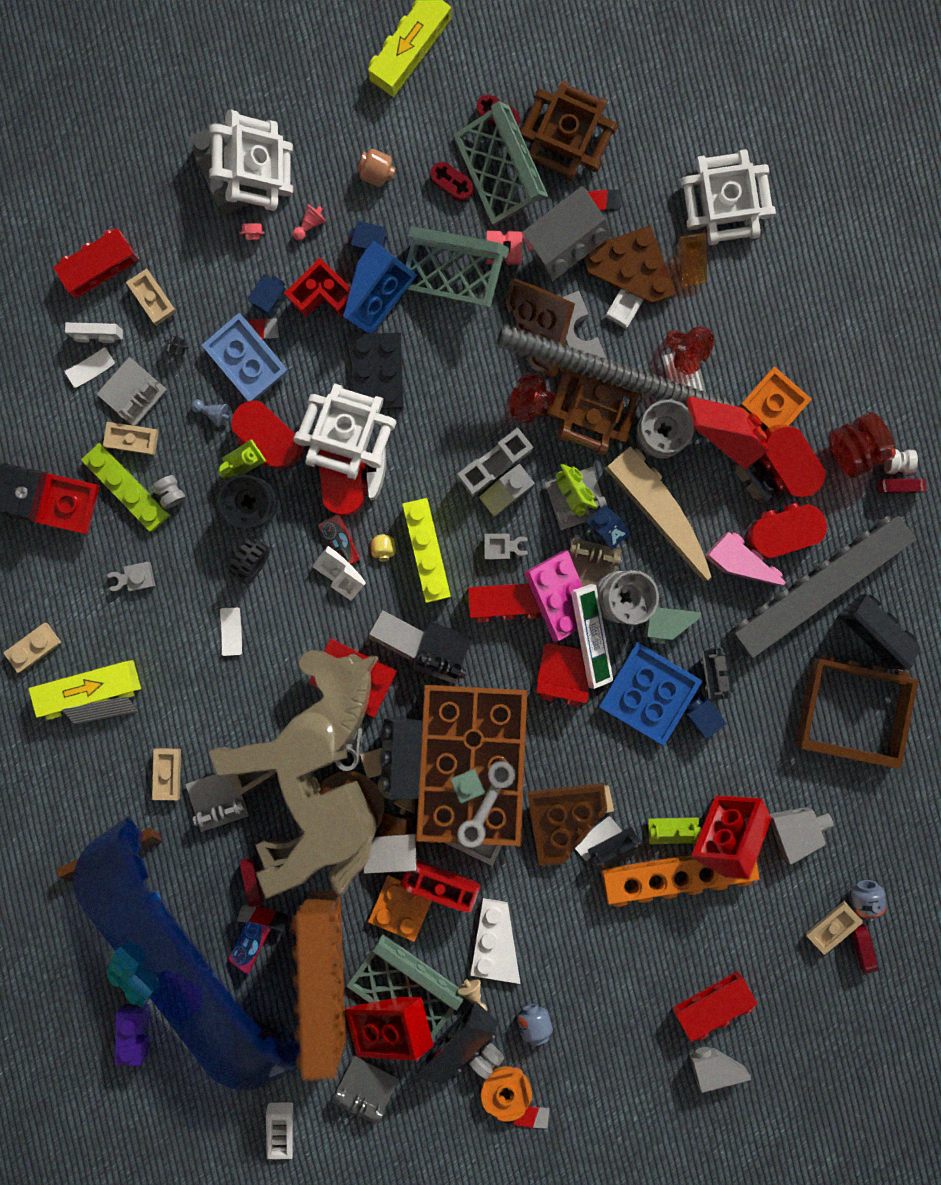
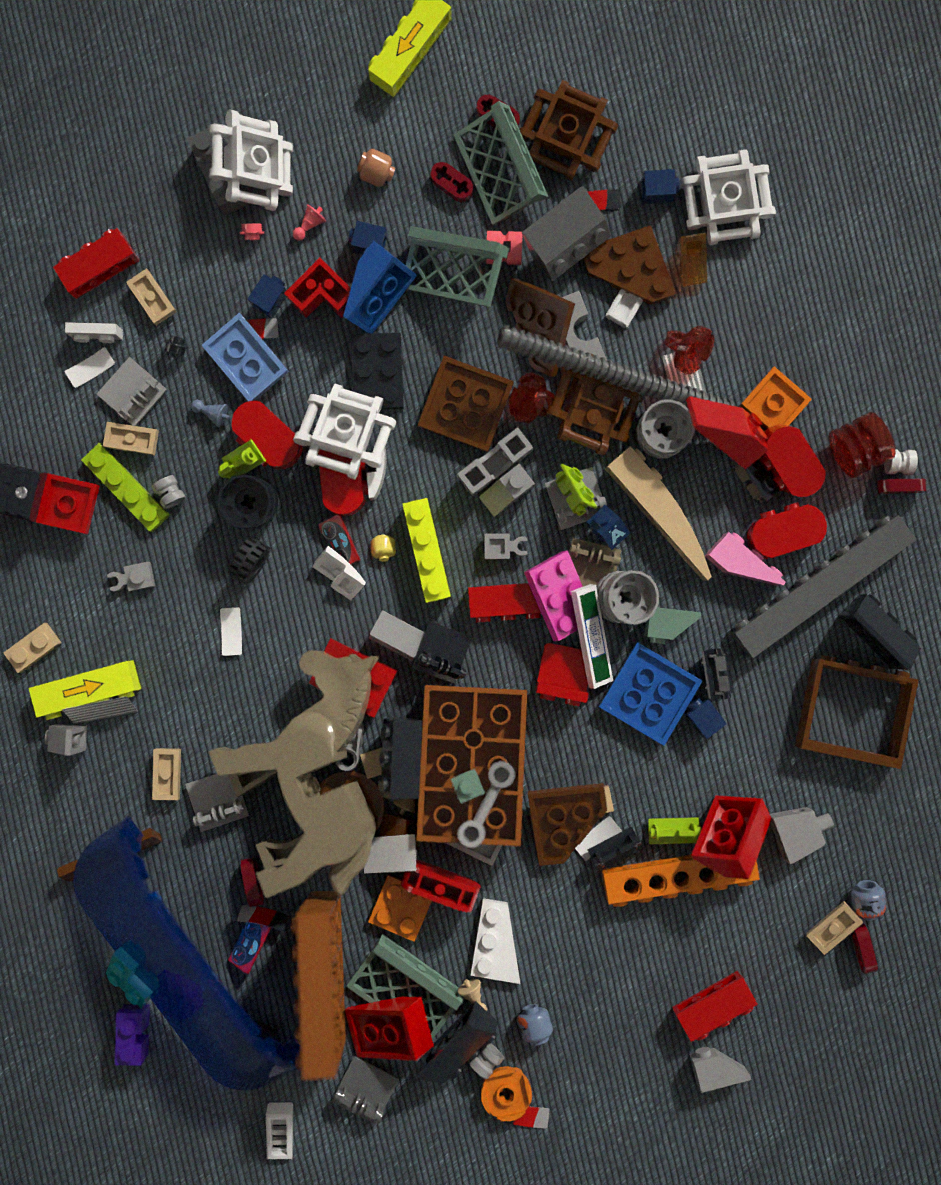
none -> light grey slope [45,724,87,756]
none -> reddish brown plate [418,356,514,453]
none -> dark blue brick [641,169,680,204]

